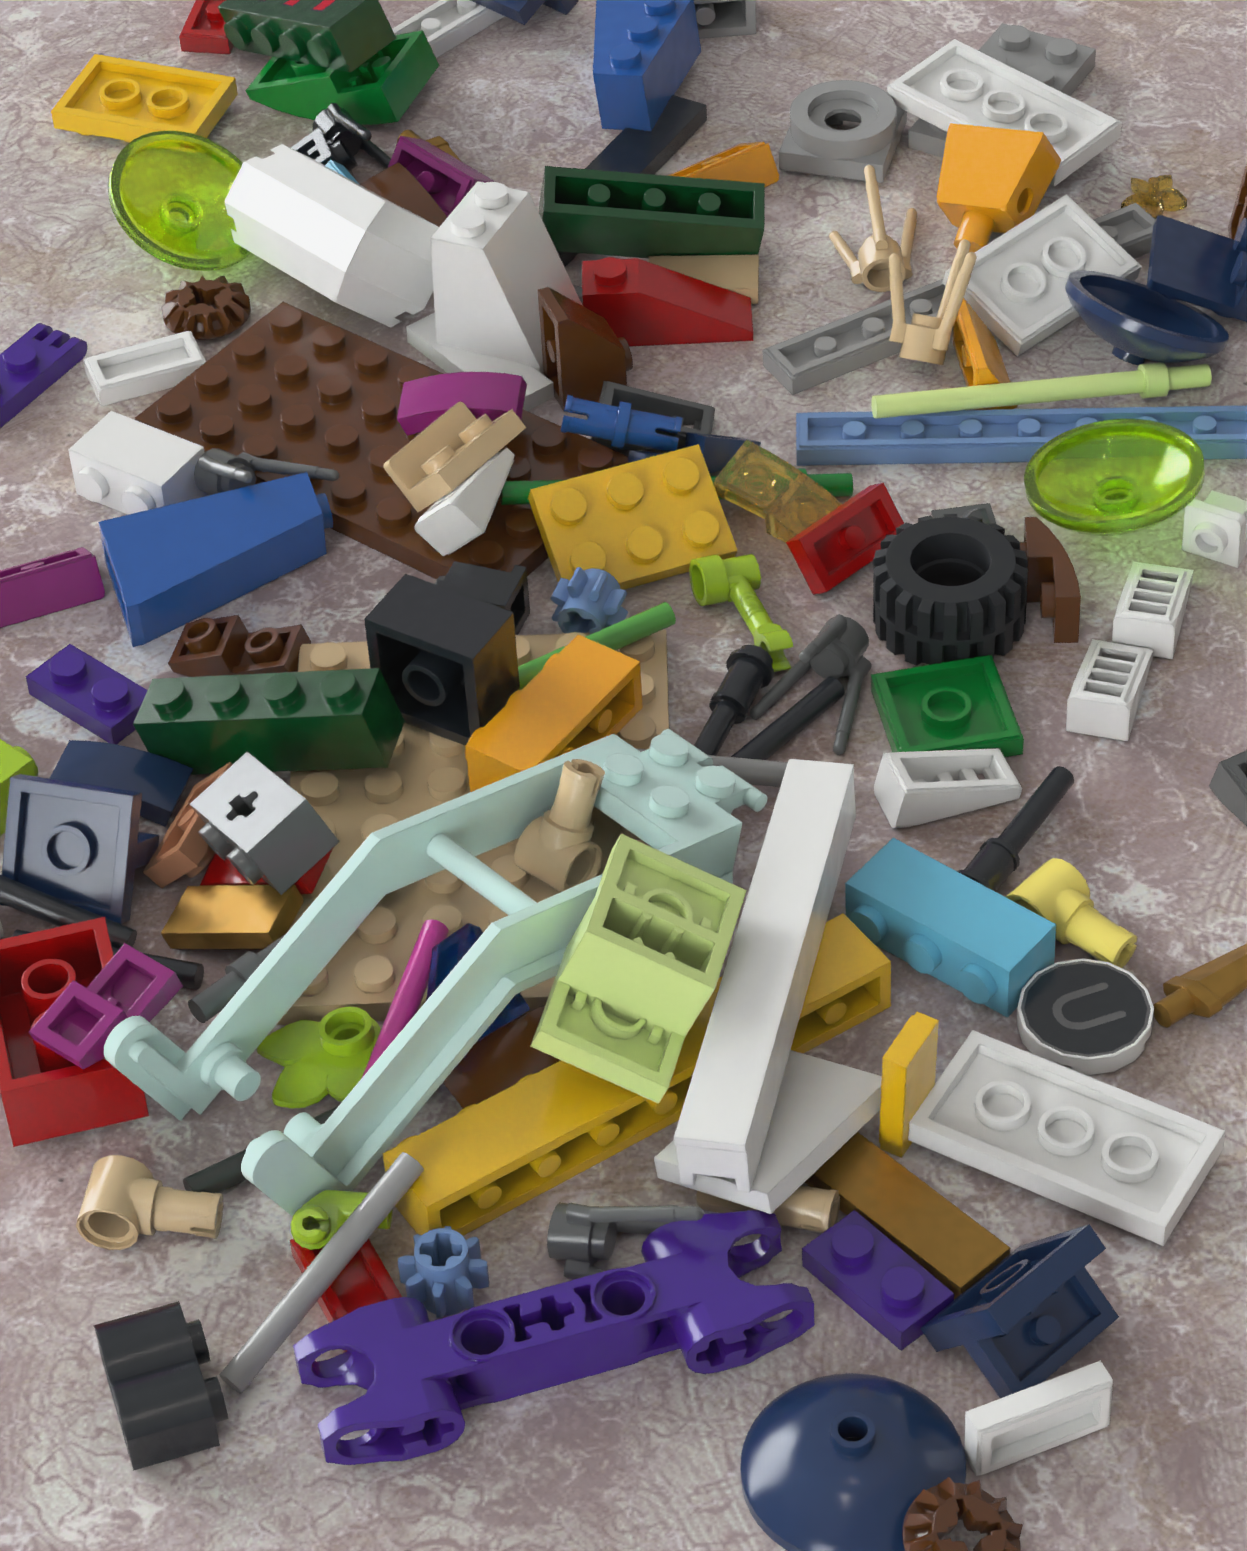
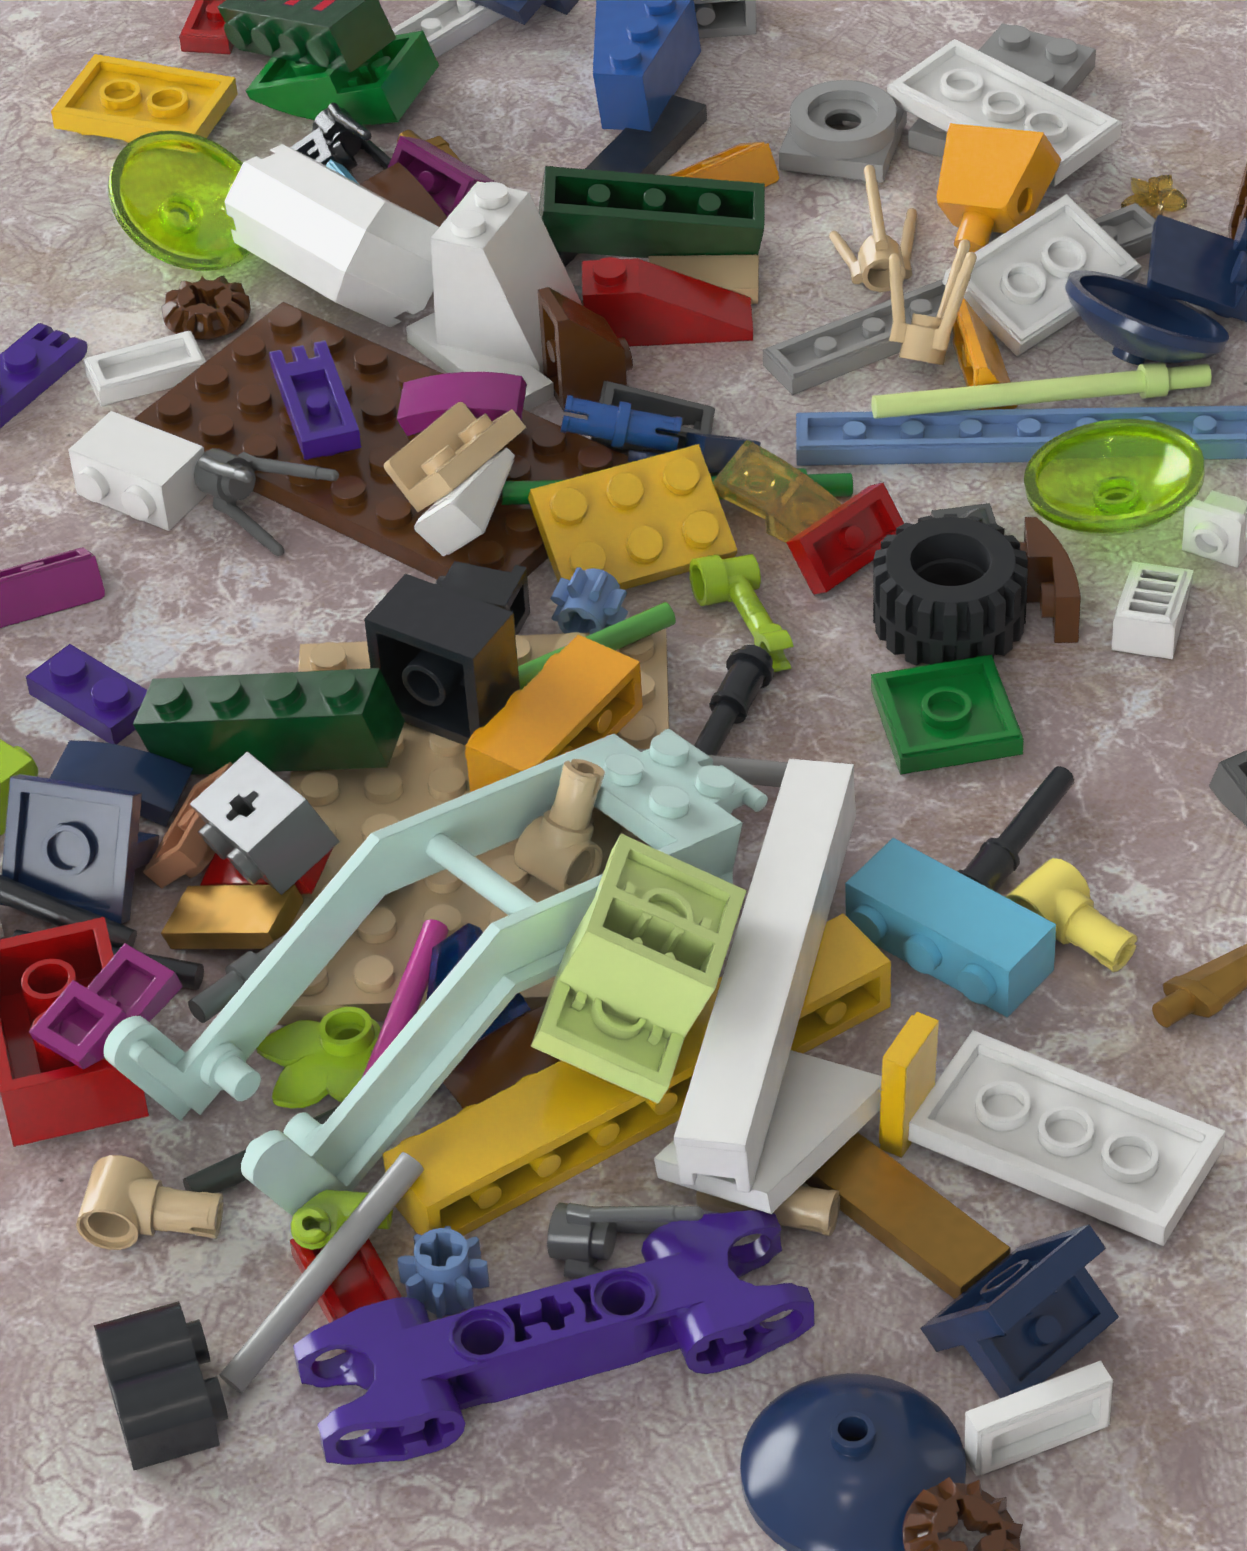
blue slope [98,472,333,647] -> none
reddish brown slope [168,615,311,677] -> none
black bar [731,677,845,760] -> none
dark grey plant [750,614,872,755] -> none
dark purple plate [802,1210,954,1351] -> none
white slope [874,748,1022,828] -> none
black tile [1017,958,1154,1076] -> none
white slope [1066,639,1153,741] -> none
none -> dark purple hinge [269,340,361,460]

